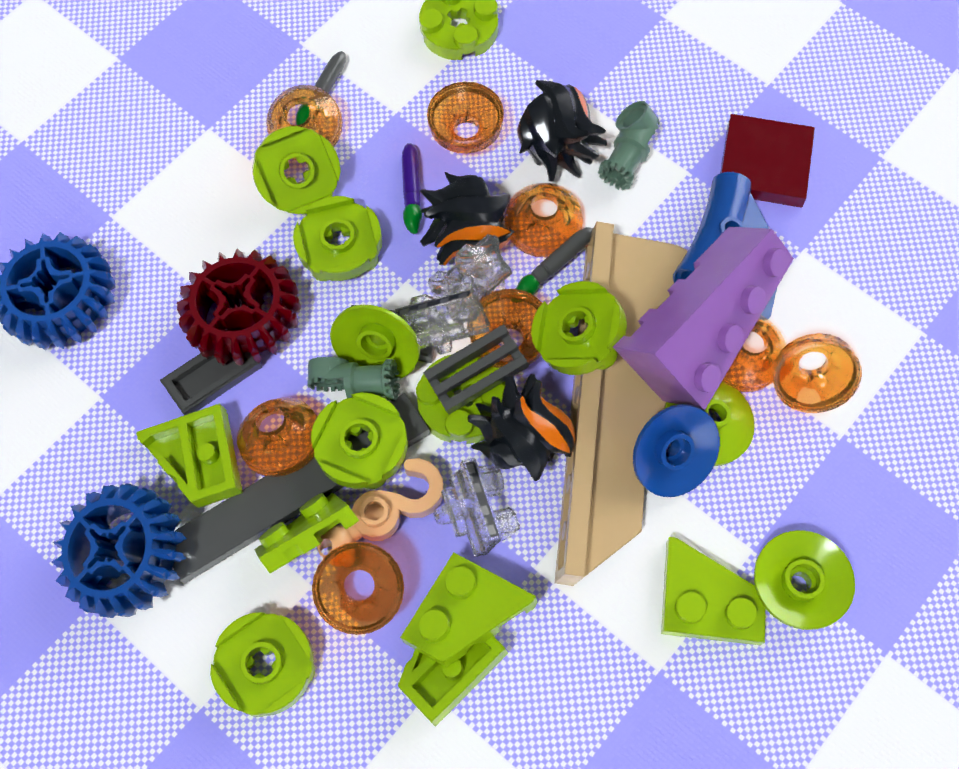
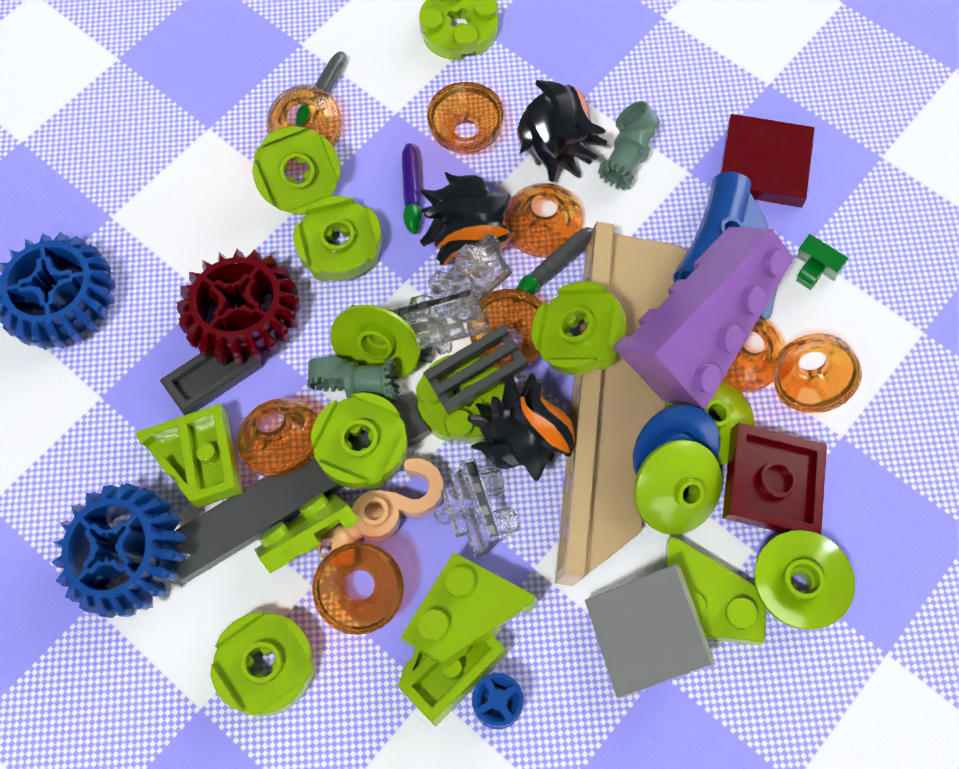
none -> blue wheel [472,673,523,730]
none -> light grey tile [585,564,716,698]
none -> lime dish [634,439,722,535]
none -> dark red tile [722,423,827,535]
none -> green tile [796,233,848,291]

